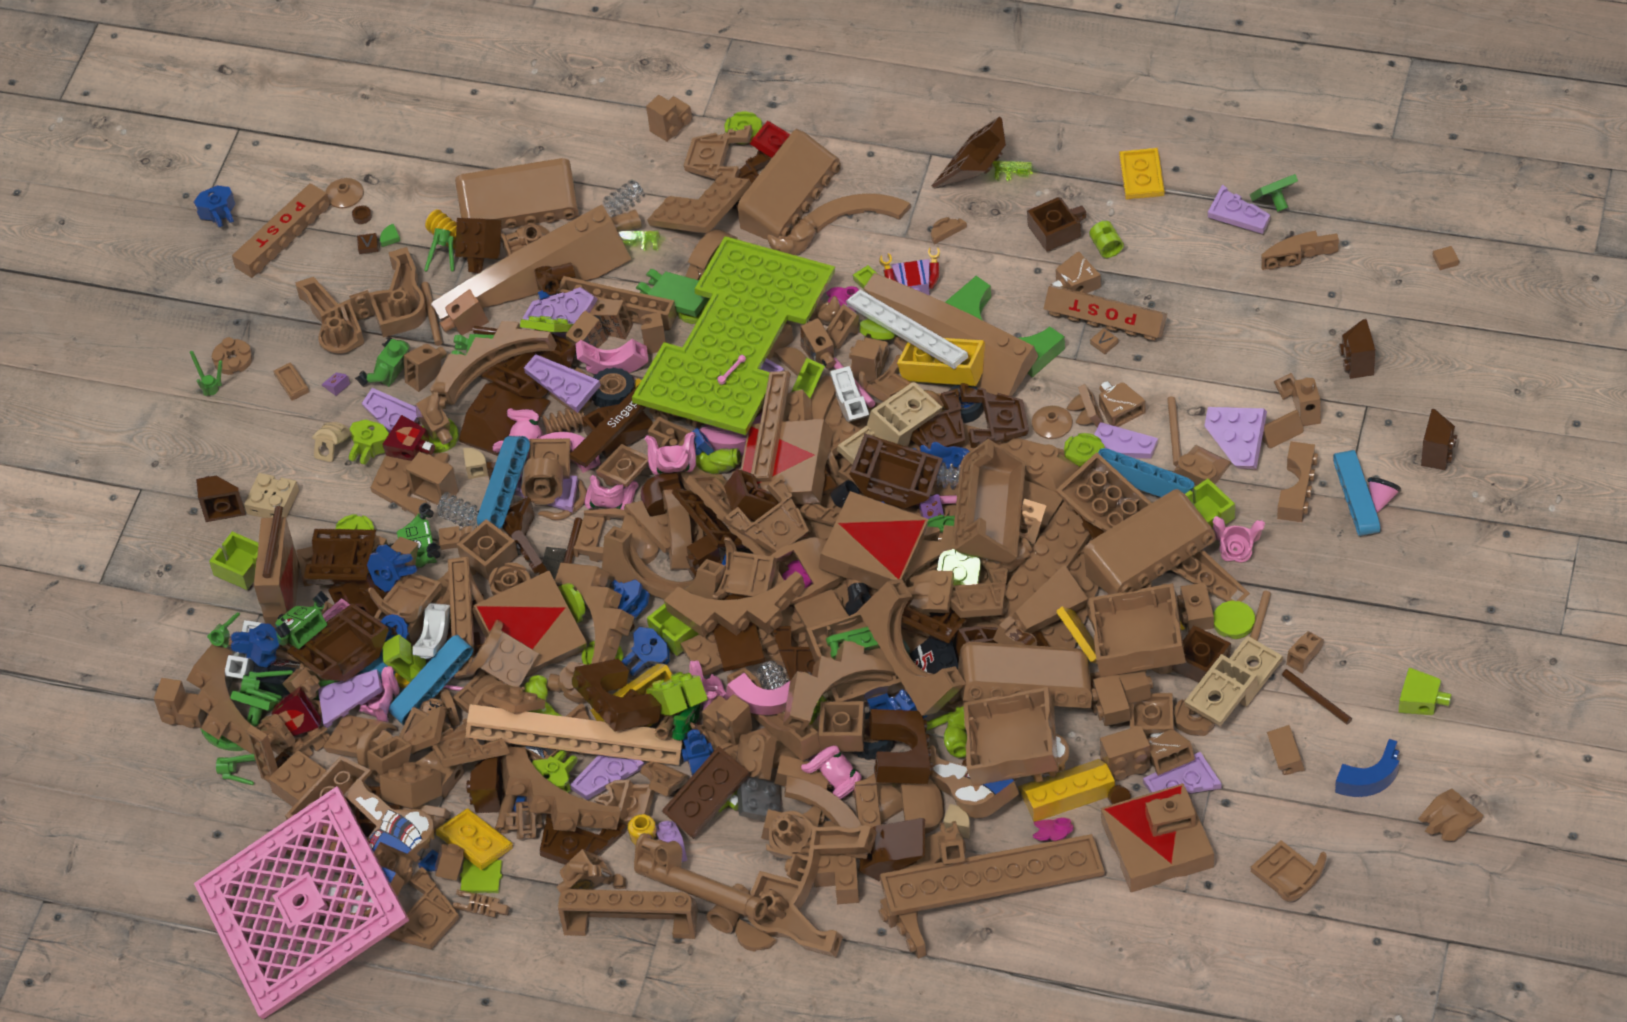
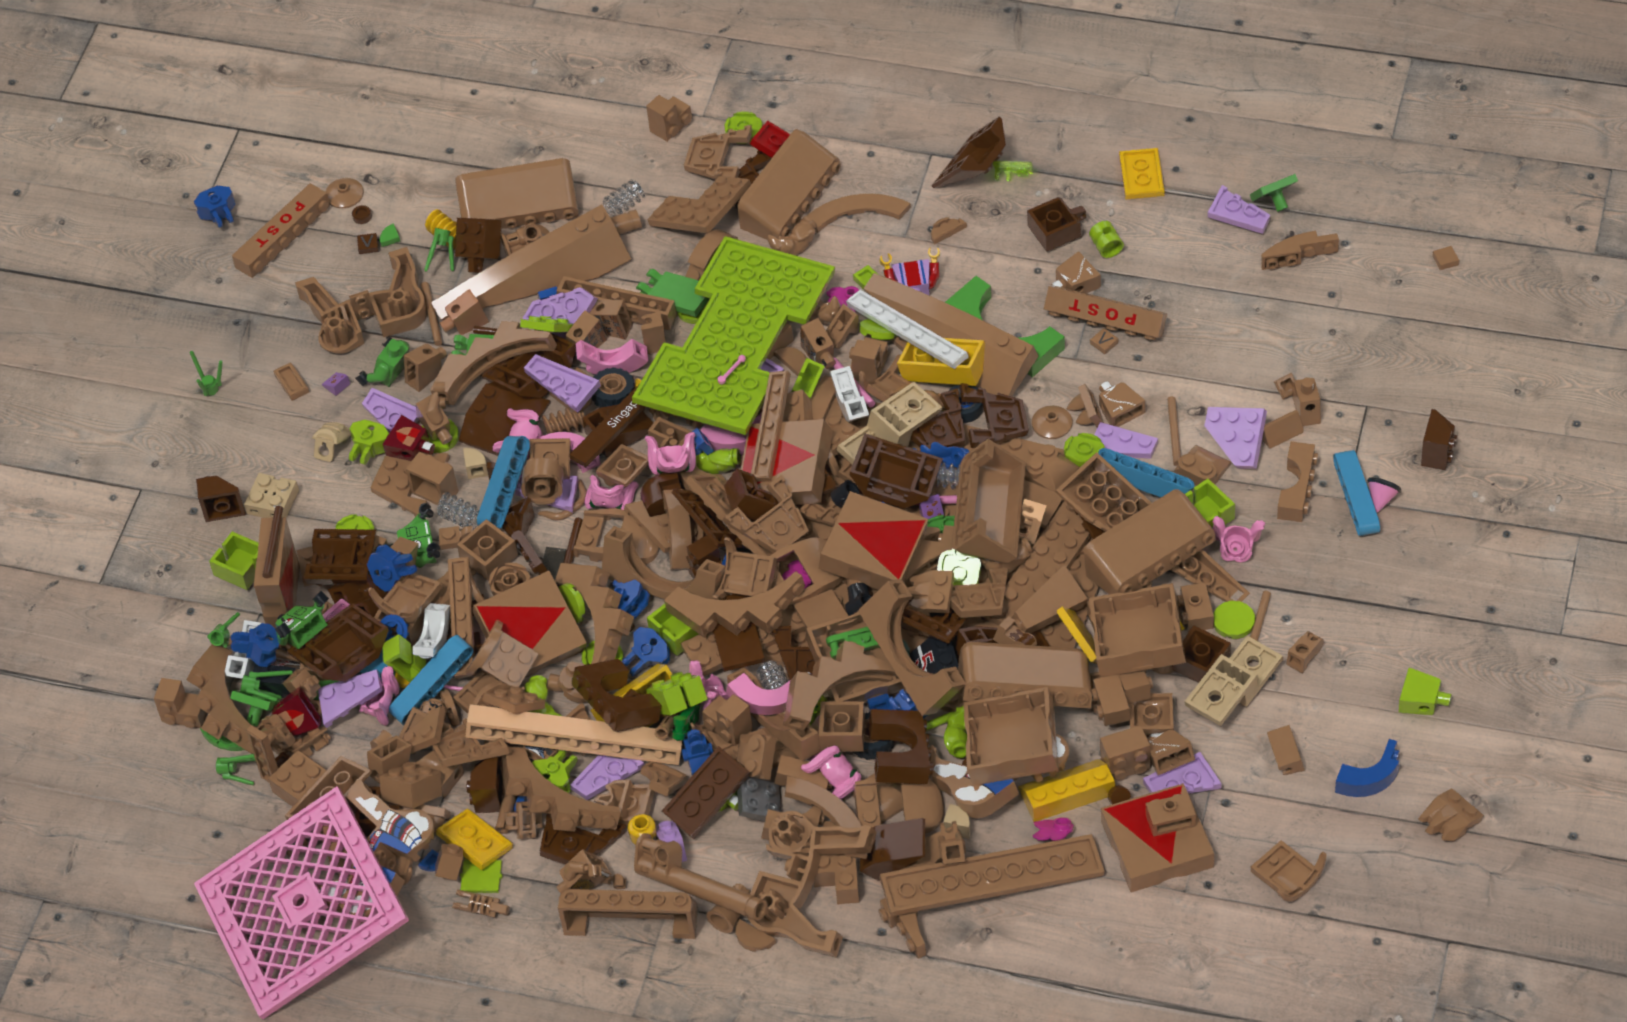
medium nougat plate [211,337,252,375] -> none
medium nougat piece [323,715,398,768] -> none
medium nougat wing [386,867,459,949] -> none
reddish brown piece [534,262,576,295] -> none
clear neon green plate [619,231,661,250] -> none
medium nougat plate [1174,699,1216,736] -> none
reddish brown bar [1282,669,1352,725] -> none
reddish brown slope [1339,319,1376,379] -> none

